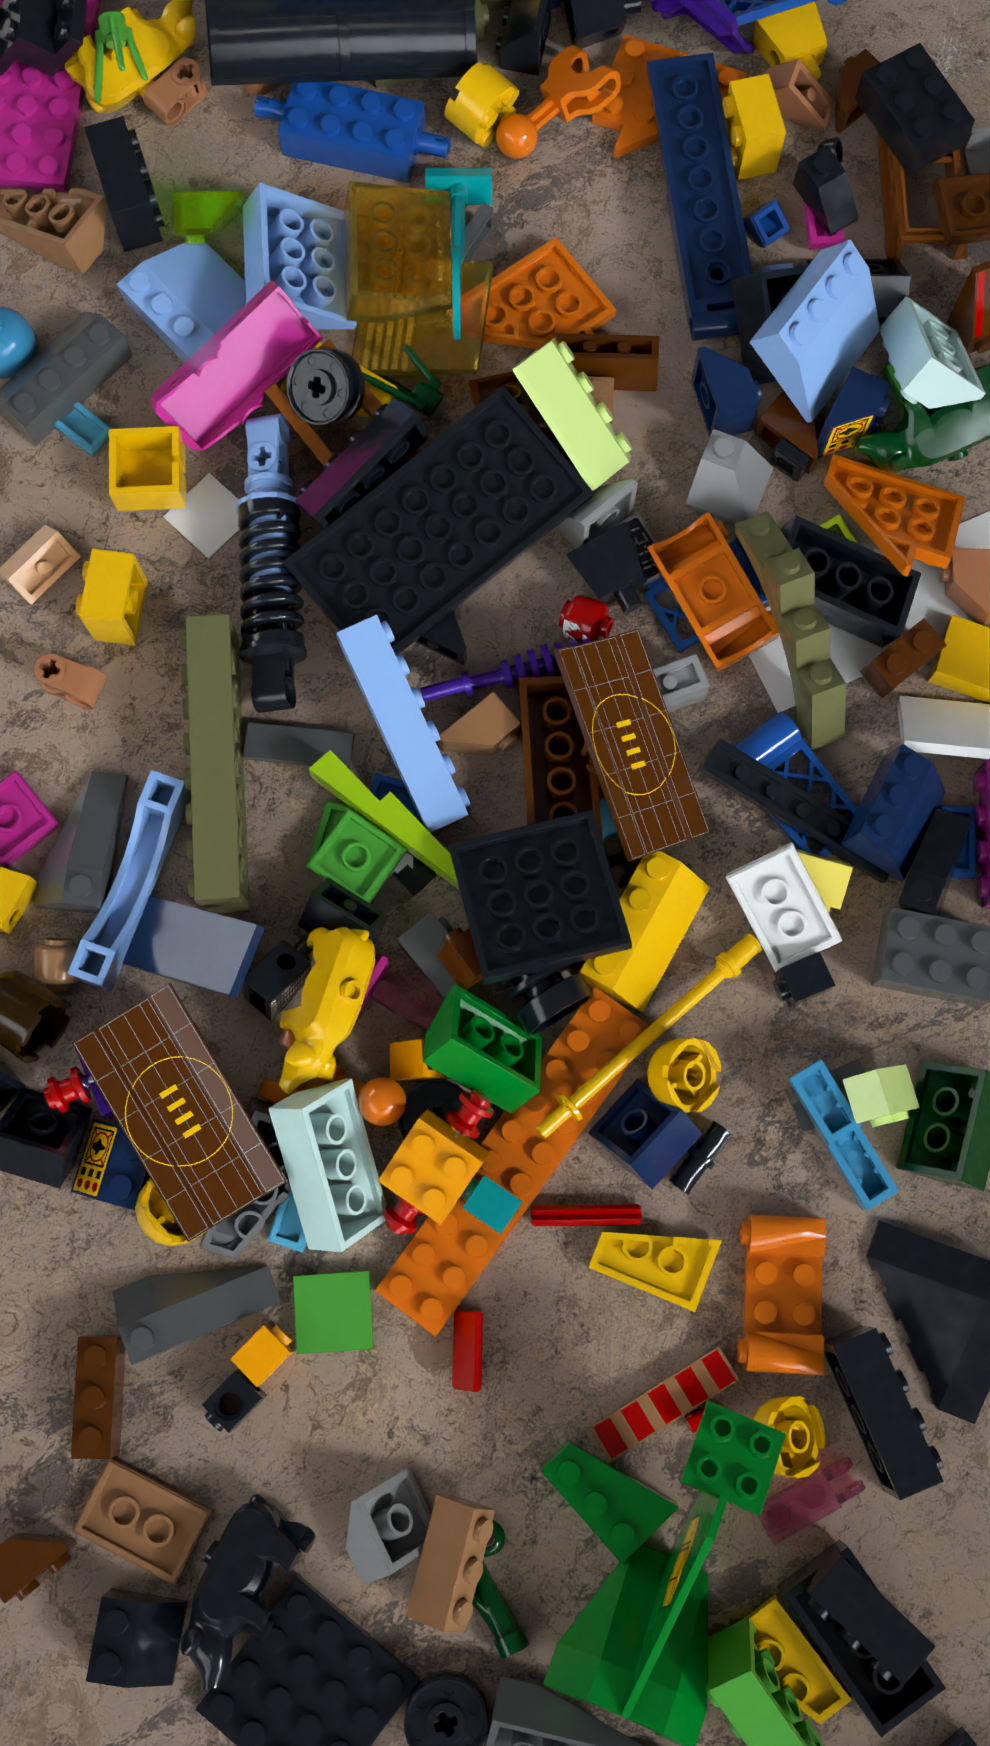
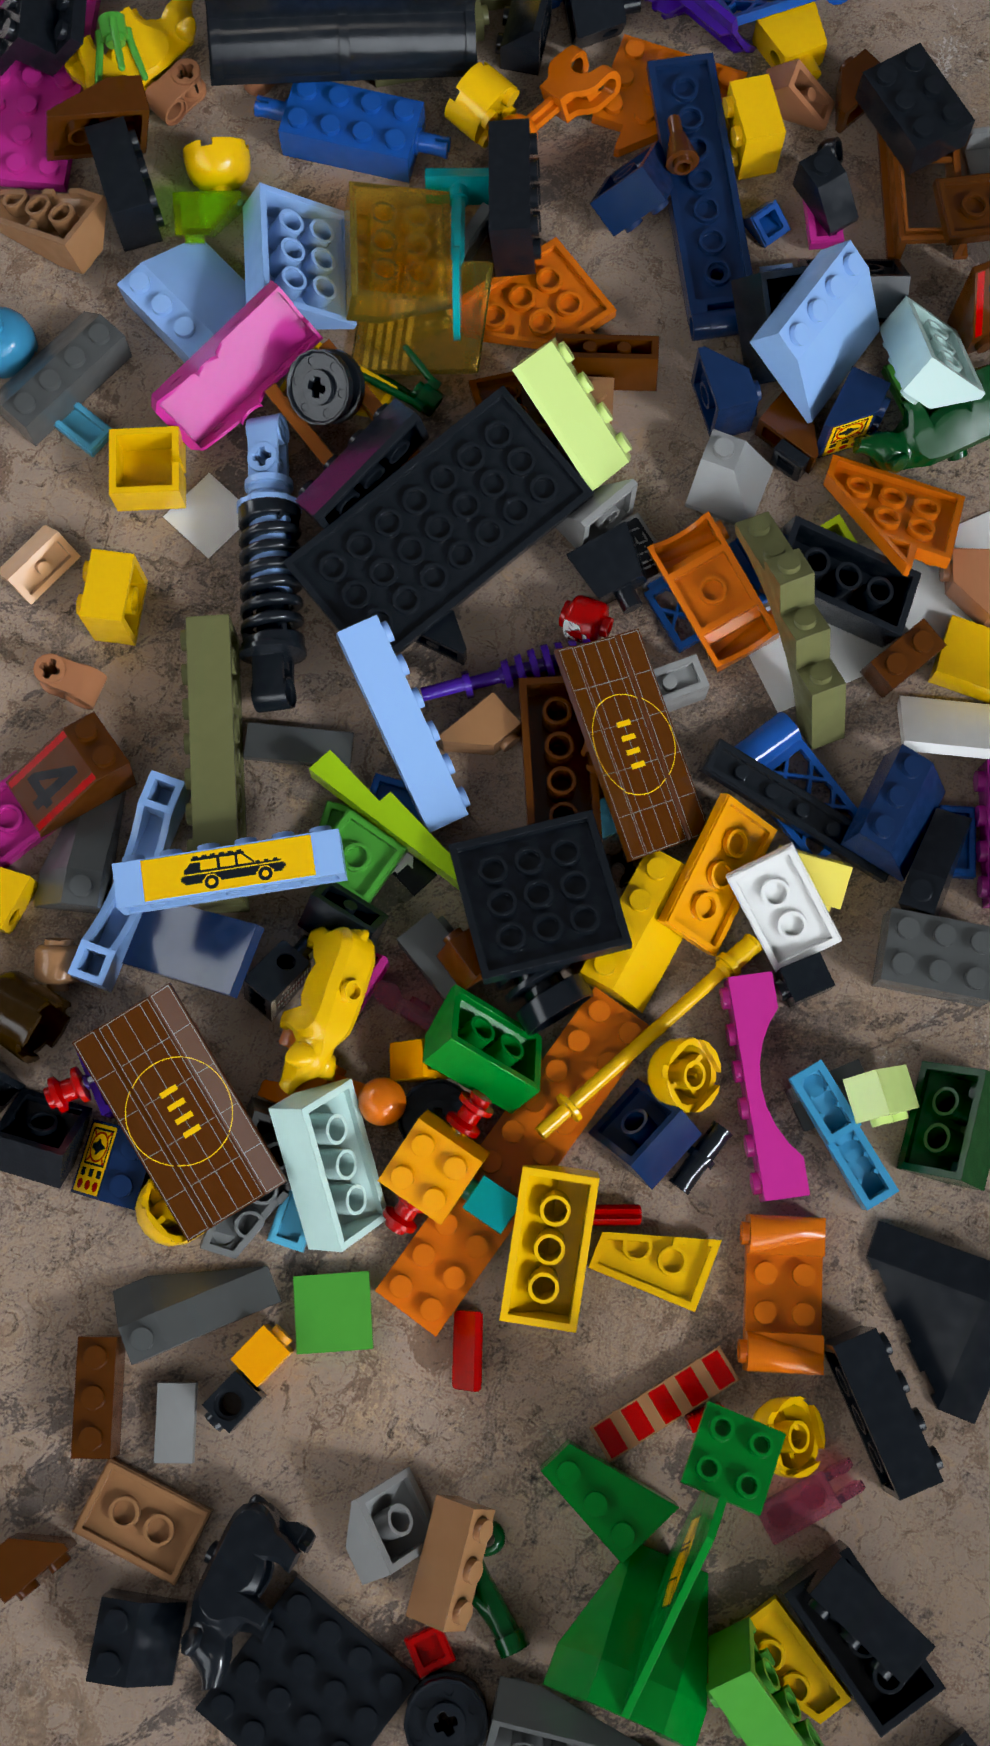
none -> reddish brown slope [6,711,137,838]
none -> reddish brown slope [46,75,150,161]
none -> brick [112,825,348,915]
none -> light grey tile [154,1382,198,1464]
none -> yellow cylinder [182,137,251,199]
none -> red tile [404,1626,456,1678]
none -> black brick [489,118,542,277]
none -> yellow slope [499,1165,600,1333]
none -> dark blue slope [590,140,674,236]
none -> light orange tile [657,793,777,956]
none -> reddish brown cone [666,114,699,175]
none -> dark pink arch [719,971,810,1202]

